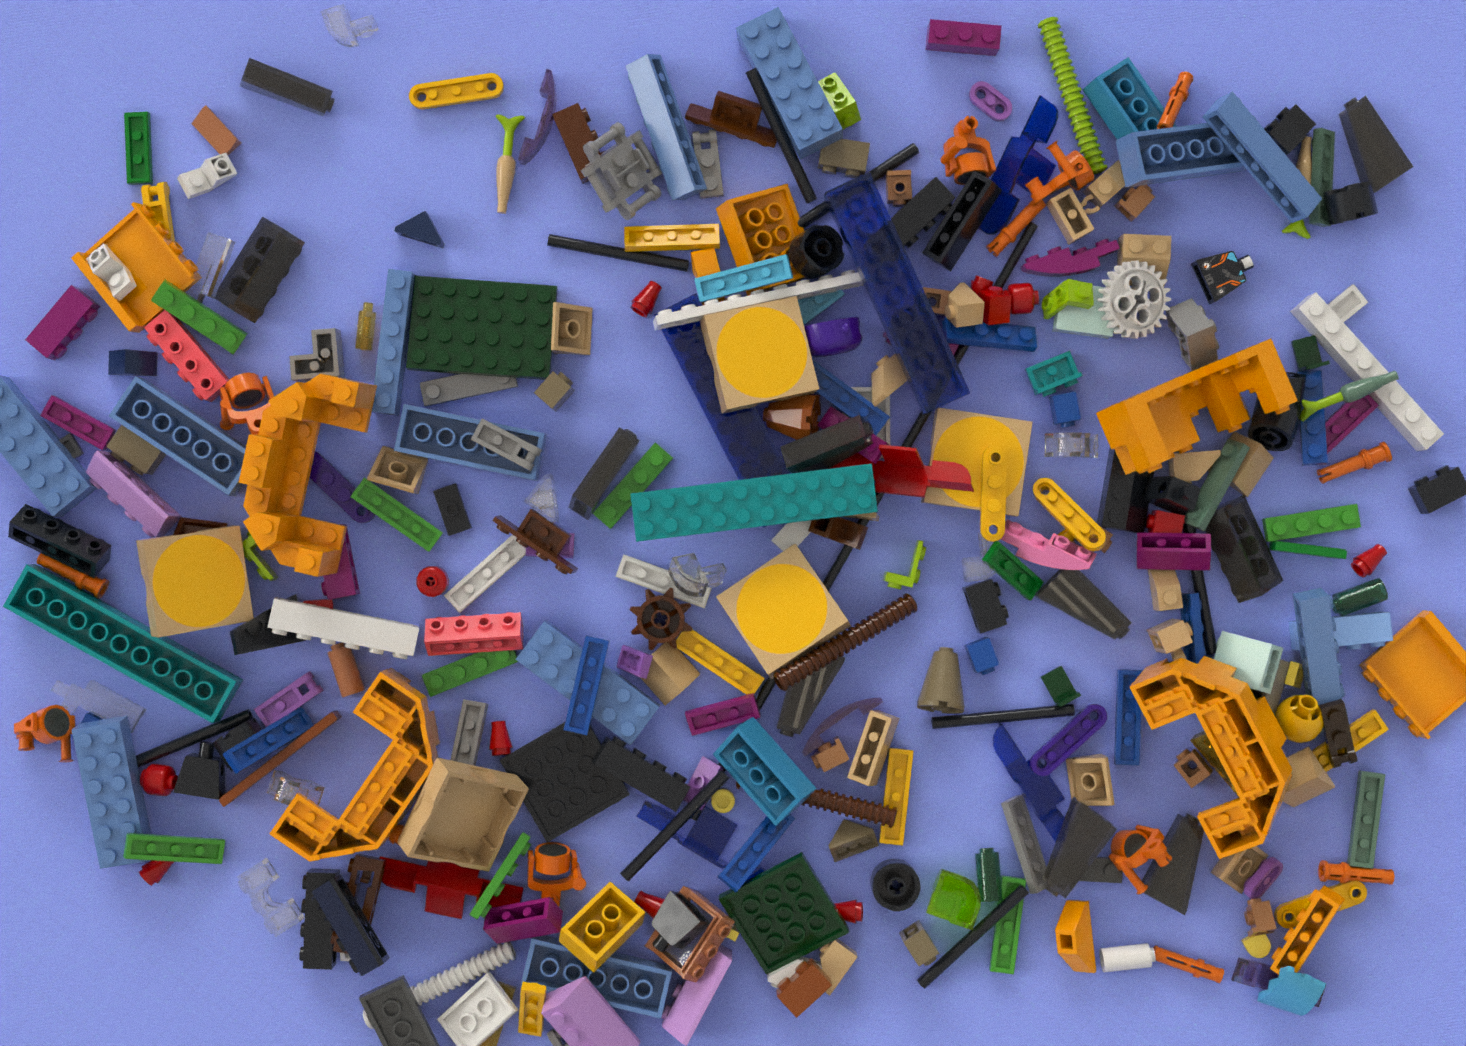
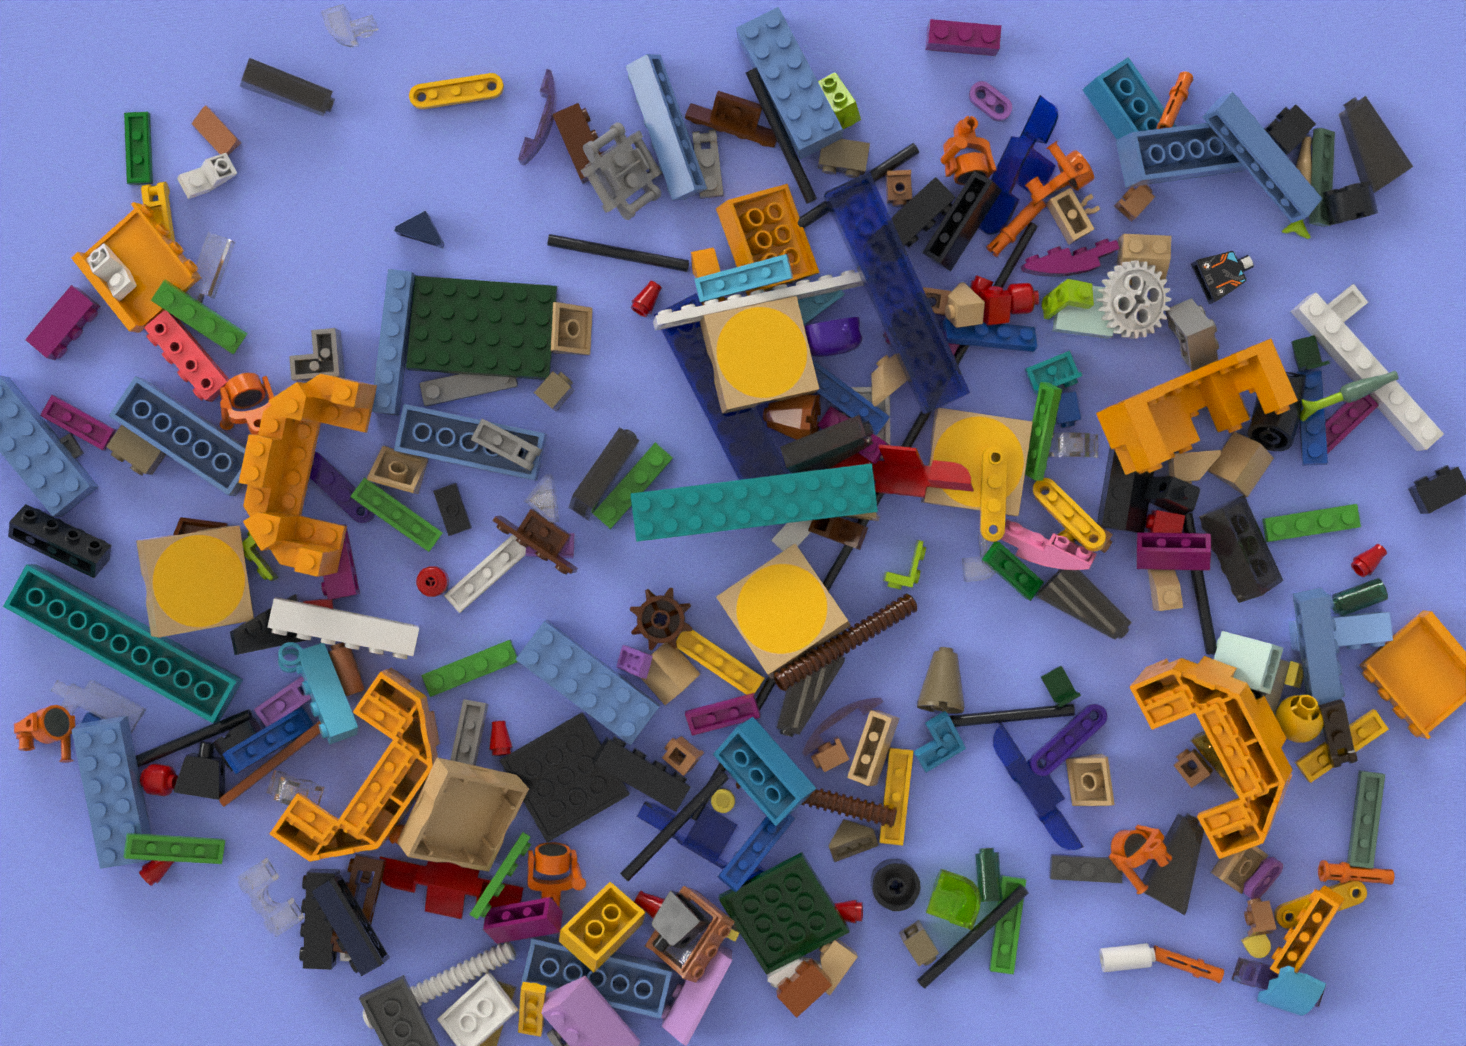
orange pin [37,553,109,599] -> none
lavender slope [86,450,182,538] -> none
dark blue slope [108,349,158,376] -> none
clear smoke slope [213,217,305,323] -> none
clear yellow cylinder [355,302,376,351] -> none
coral brick [424,612,523,656] -> none
tan piece [495,114,525,214] -> none
blue plate [564,635,610,735] -> none
white tile [615,554,713,609] -> none
yellow plate [624,224,720,252] -> none
clear brick [668,553,727,597] -> none
medium lavender plate [683,756,724,810] -> none
black brick [787,225,844,279] -> none
black brick [962,579,1009,634] -> none
blue brick [964,637,999,675] -> none
light grey plate [1001,795,1052,894] -> none
lime piece [1037,17,1108,175] -> none
clear smoke slope [1042,796,1117,898] -> none
light orange slope [1055,900,1096,973] -> none
tan slope [1083,160,1125,208] -> none
blue plate [1114,669,1142,766] -> none
tan brick [1147,618,1193,661] -> none
blue plate [1180,593,1206,664] -> none
sand green plate [1184,439,1250,531] -> none
green tile [1269,541,1347,559] -> none
tan slope [1283,746,1335,807] -> none
orange pin [1317,441,1392,484] -> none
none -> medium azure hinge [278,642,358,745]
none -> medium nougat brick [662,736,704,776]
none -> dark azure plate [914,711,966,773]
none -> bright green plate [1025,382,1062,481]

